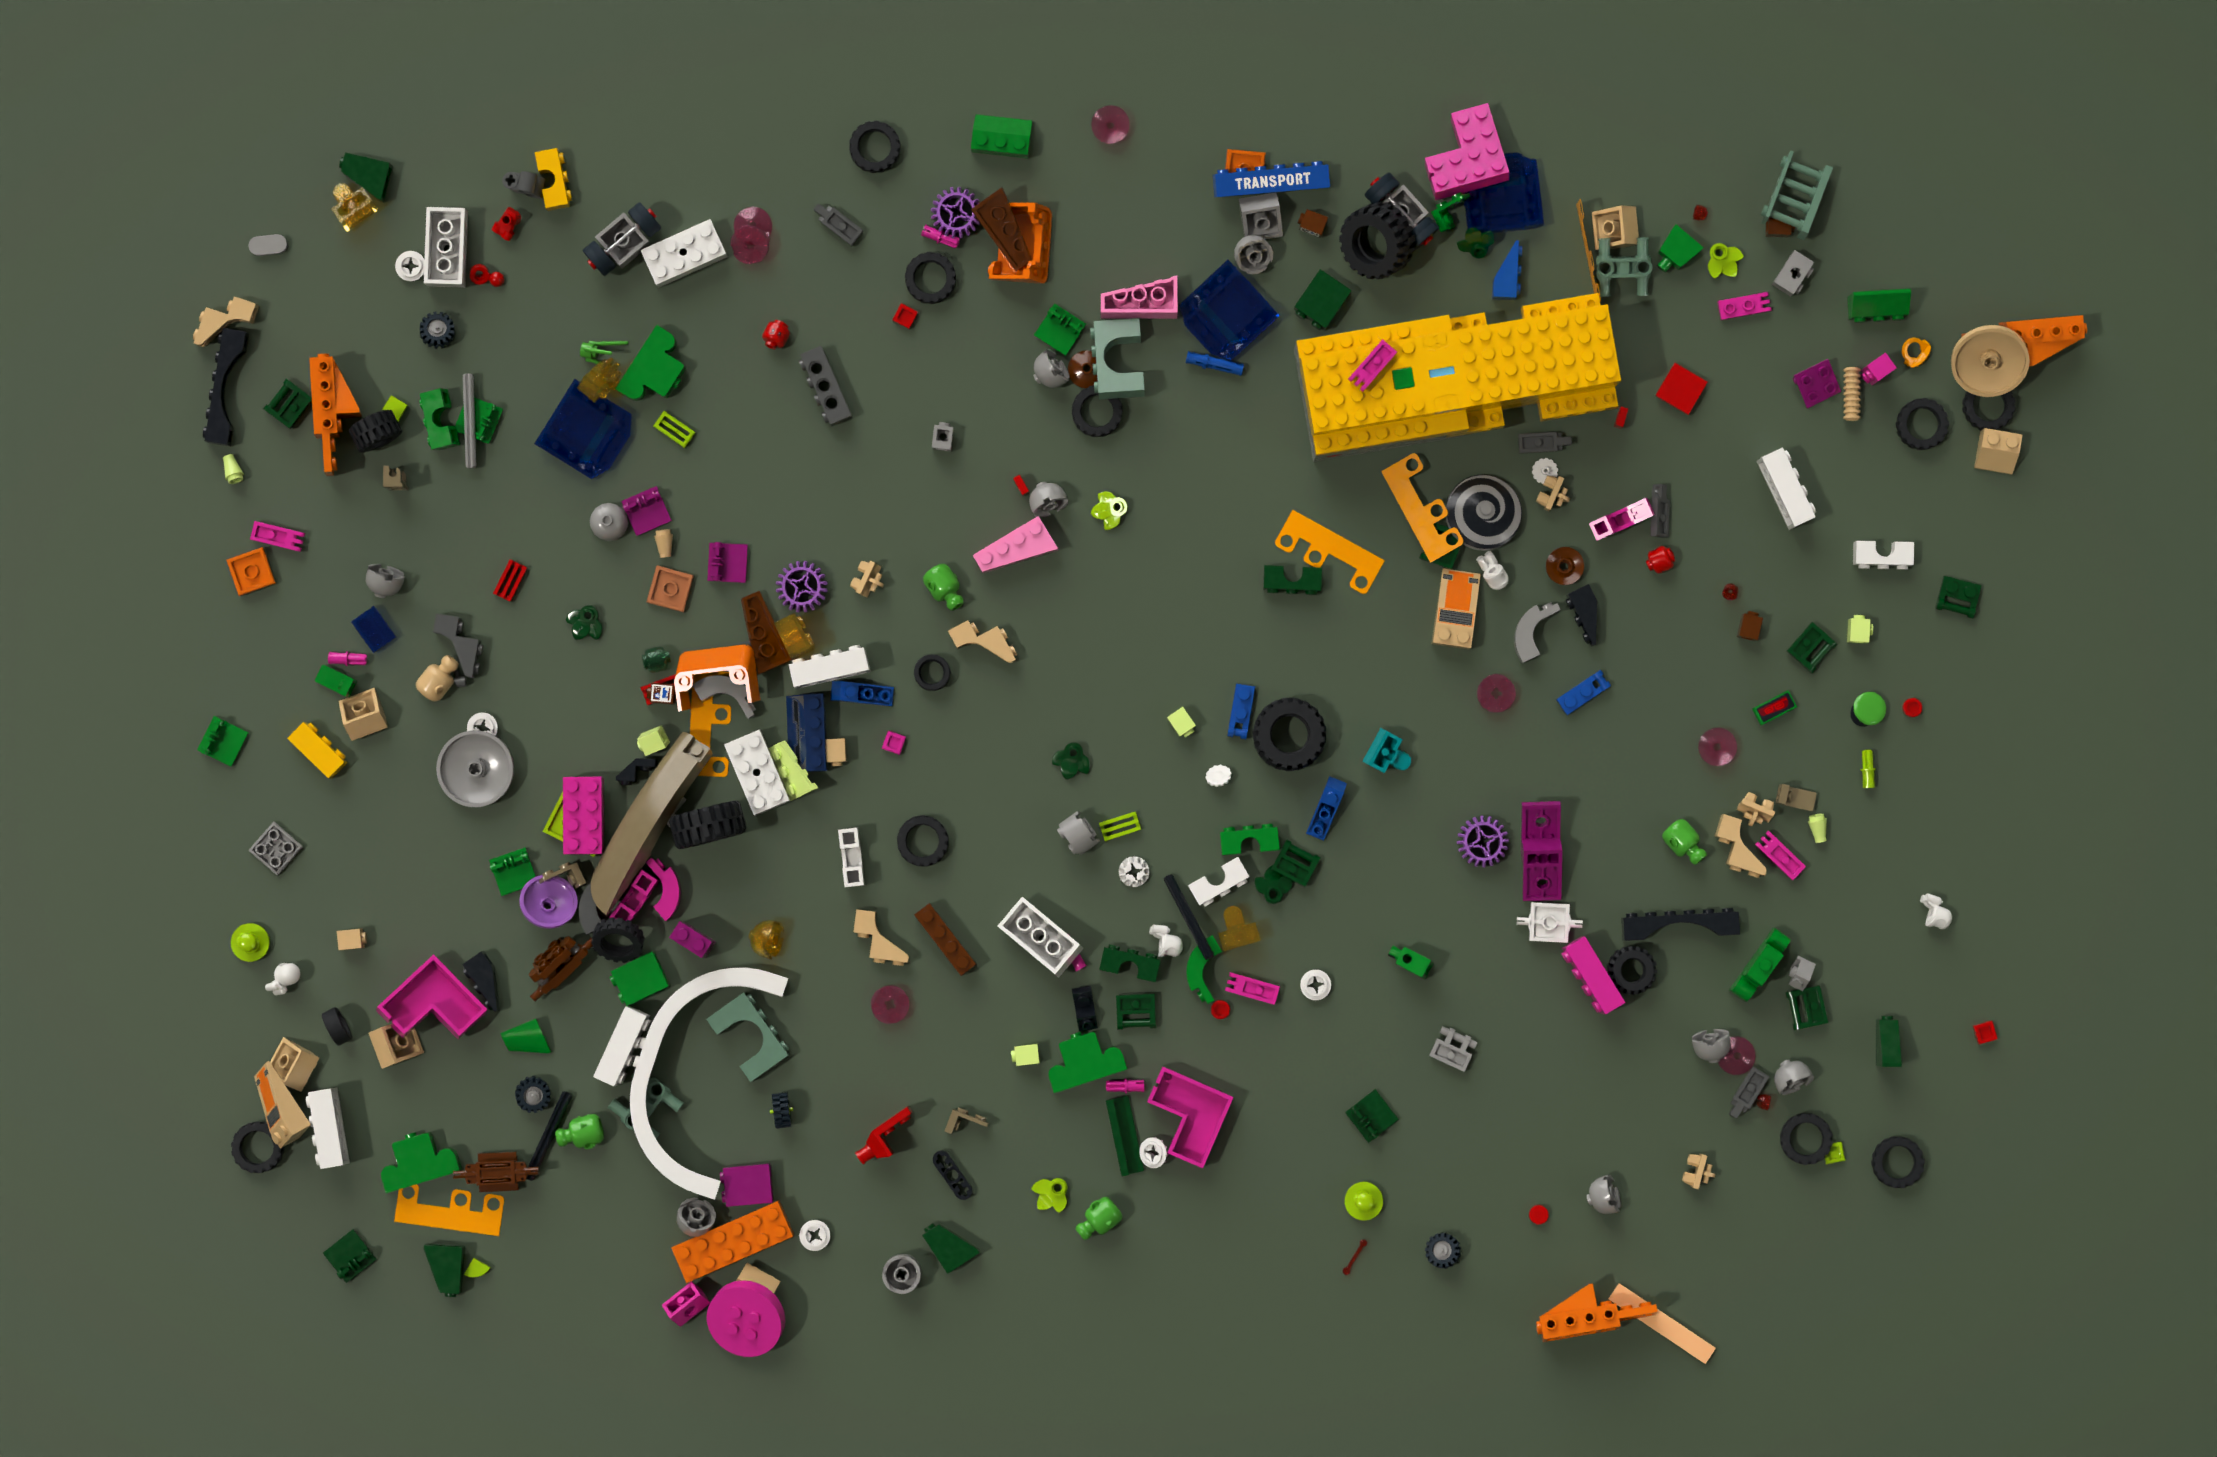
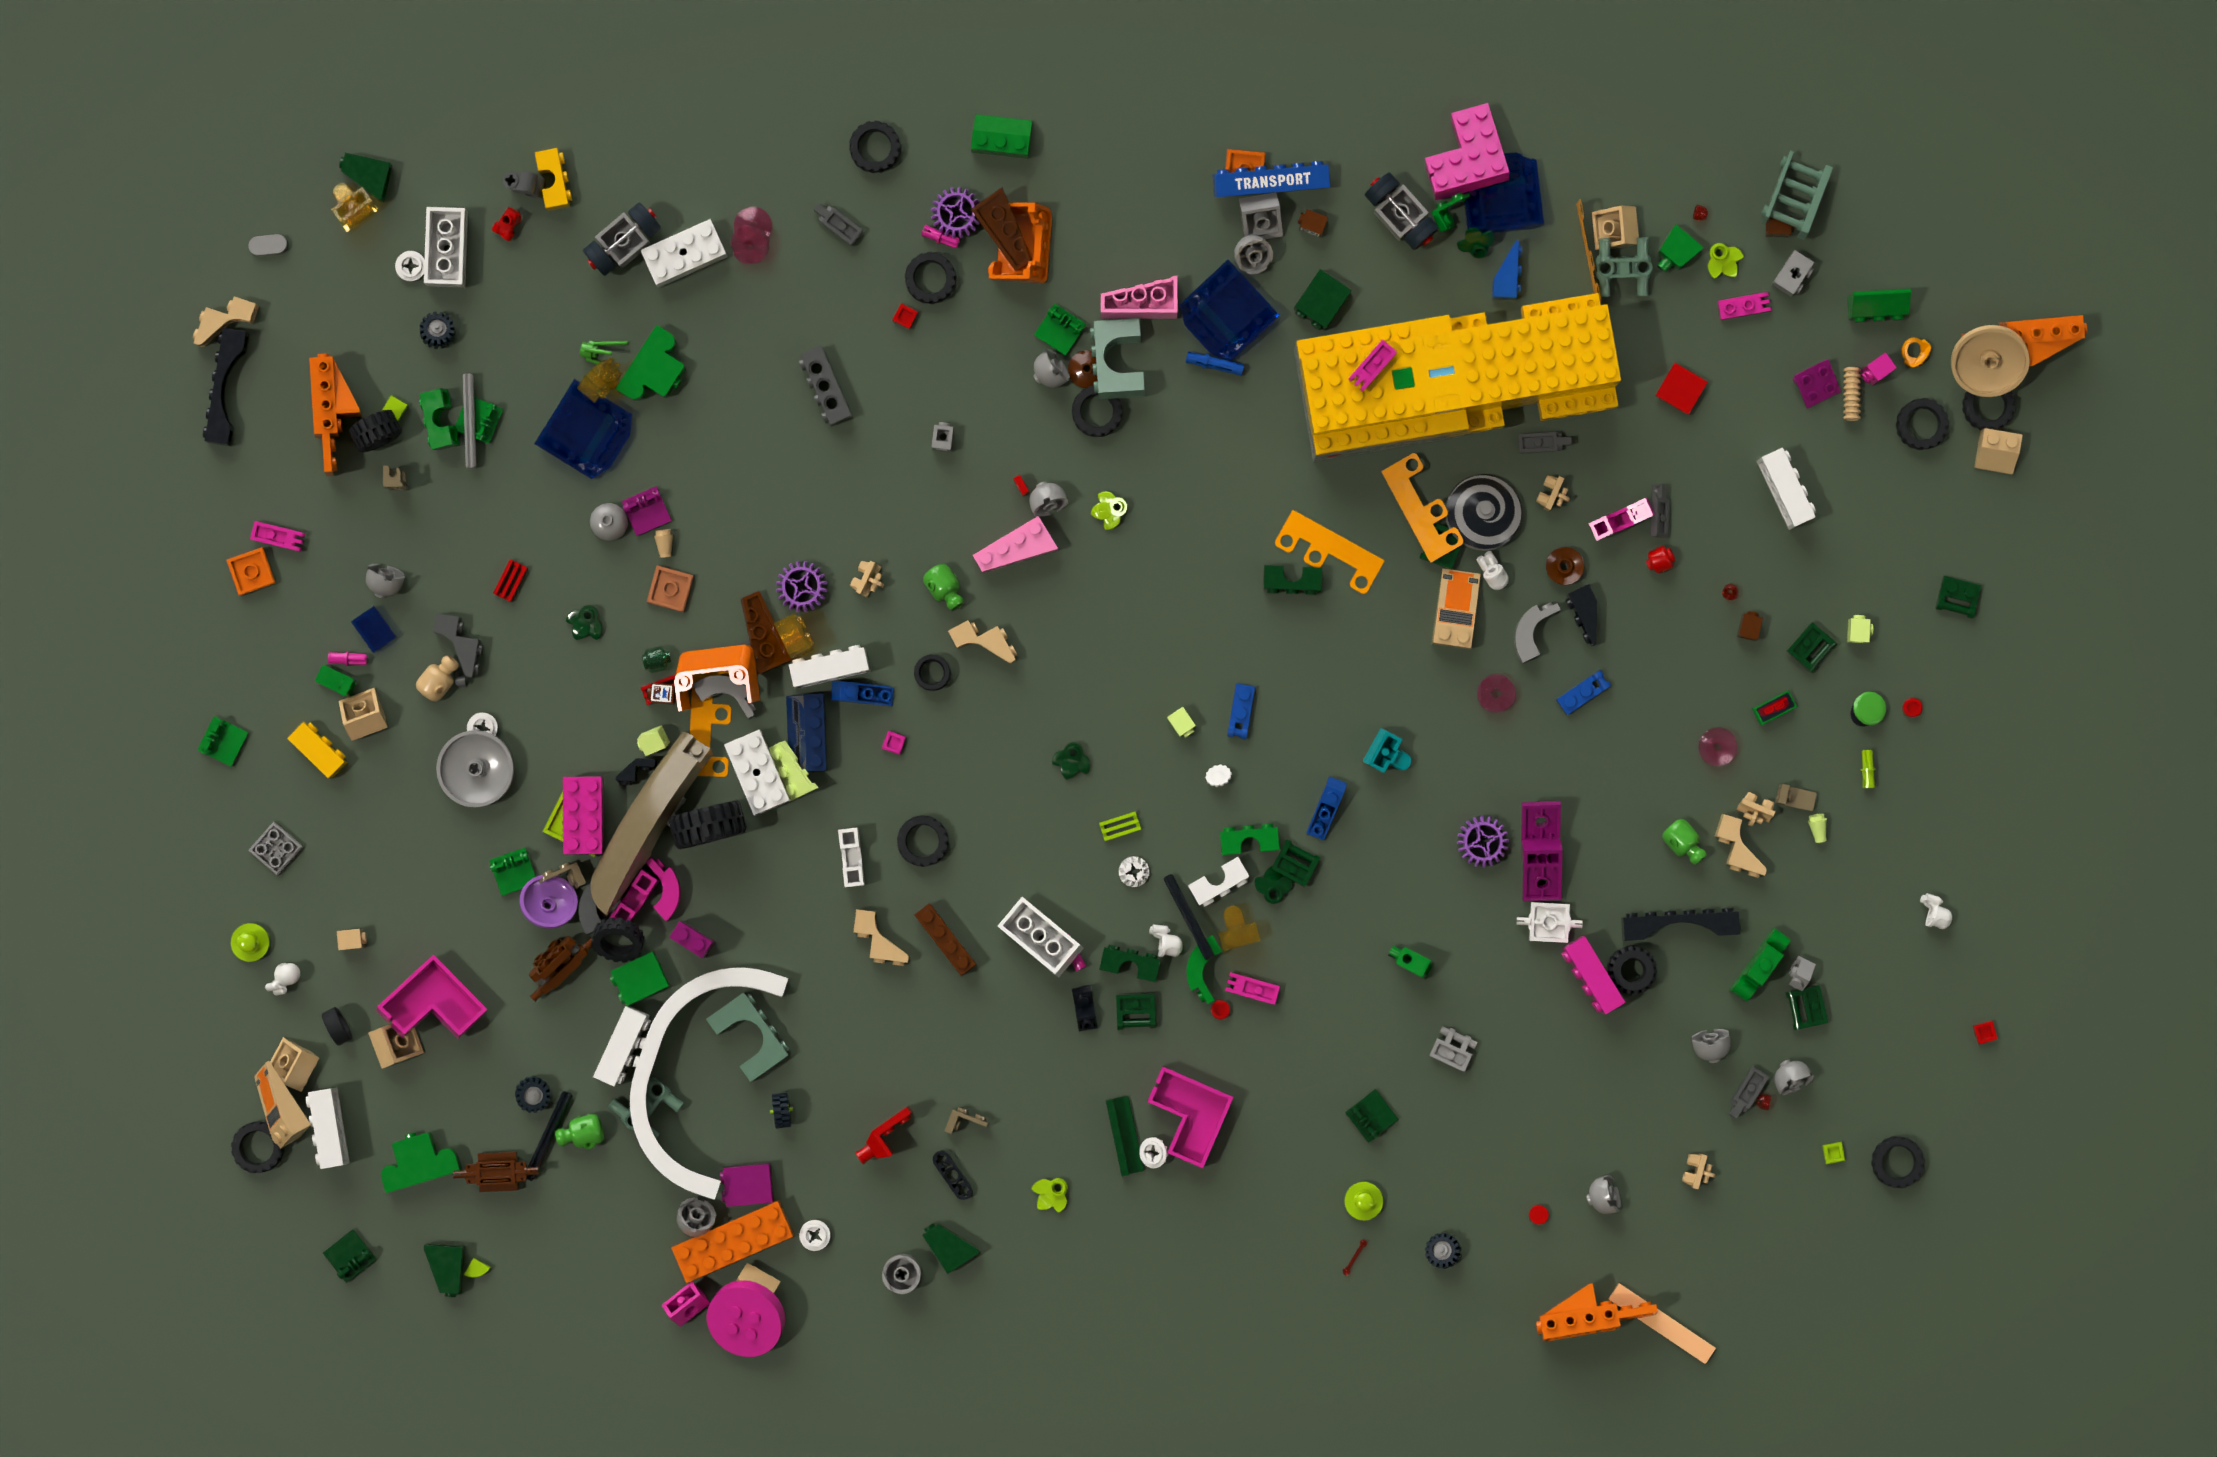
yellowish green cone [223,454,244,484] -> none
dark green plate [263,378,312,429] -> none
light orange piece [394,1184,504,1236] -> none
black slope [462,951,500,1012] -> none
red plate [470,264,504,287] -> none
green slope [500,1018,551,1054] -> none
lime tile [653,411,696,448] -> none
magenta hinge [707,542,748,583] -> none
clear yellow cylinder [749,920,784,959] -> none
red head [762,320,790,350] -> none
tan brick [825,738,847,766] -> none
clear pink plate [871,985,909,1024] -> none
yellowish green brick [1011,1044,1040,1066] -> none
green brick [1049,1032,1127,1093] -> none
light grey brick [1057,811,1100,855] -> none
bright green piece [1075,1196,1122,1240] -> none
clear pink dish [1091,105,1130,144] -> none
dark pink axle [1106,1078,1144,1094] -> none
black tyre [1253,697,1327,771] -> none
white gear [1300,969,1331,1000] -> none
black tyre [1339,202,1415,280] -> none
white piece [1532,458,1558,484] -> none
red tile [1614,407,1628,429] -> none
clear pink dish [1718,1036,1755,1075] -> none
dark pink hinge [1755,831,1806,880] -> none
black tyre [1780,1113,1833,1165] -> none
white arch [1853,541,1914,570] -> none
dark green slope [1876,1016,1902,1067] -> none

